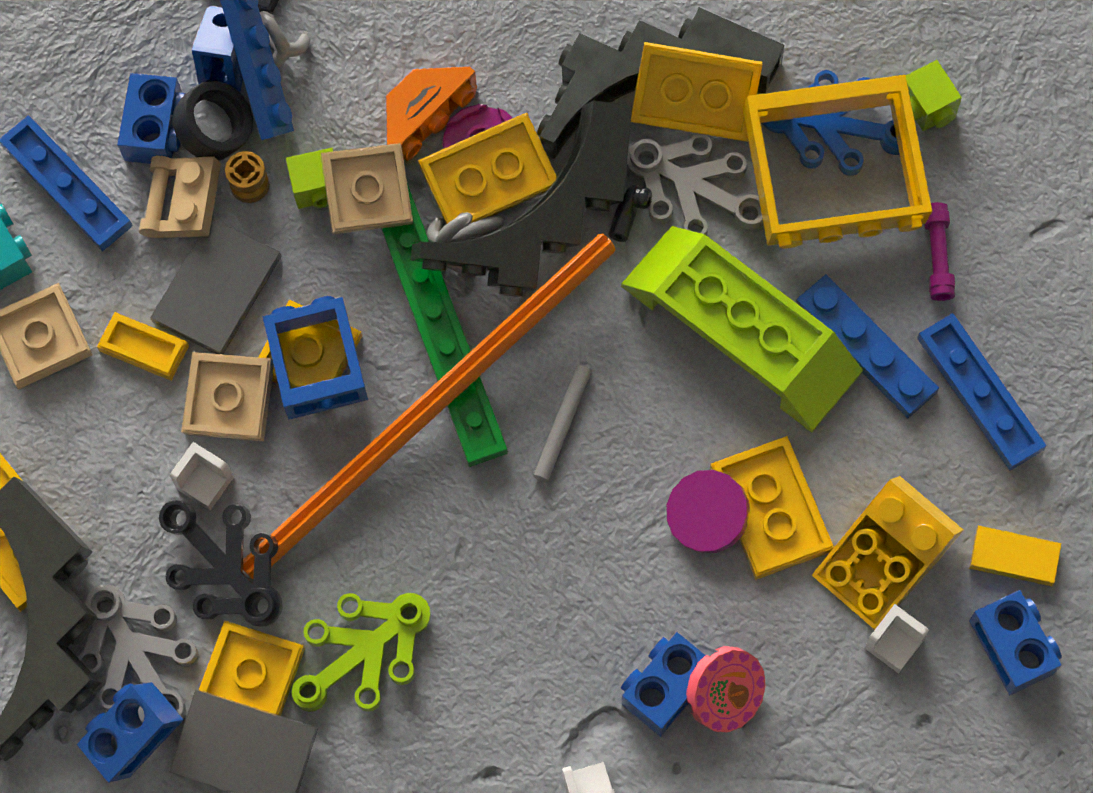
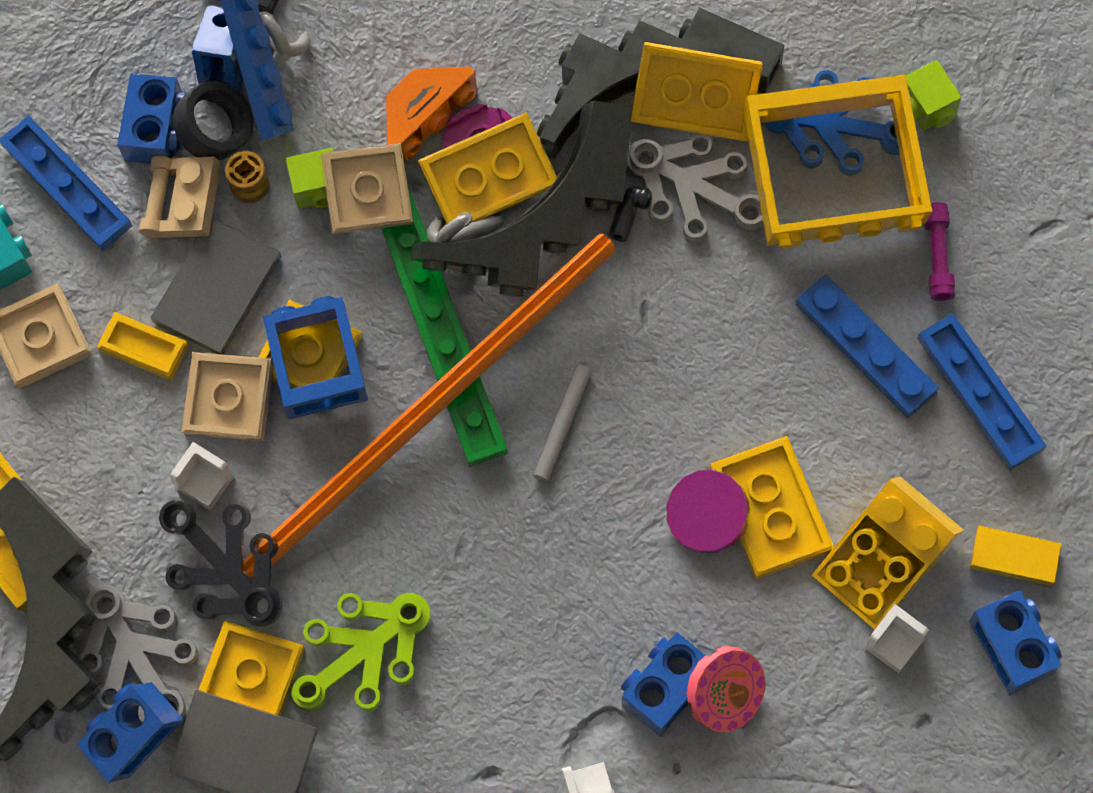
lime slope [621,226,863,433] -> none

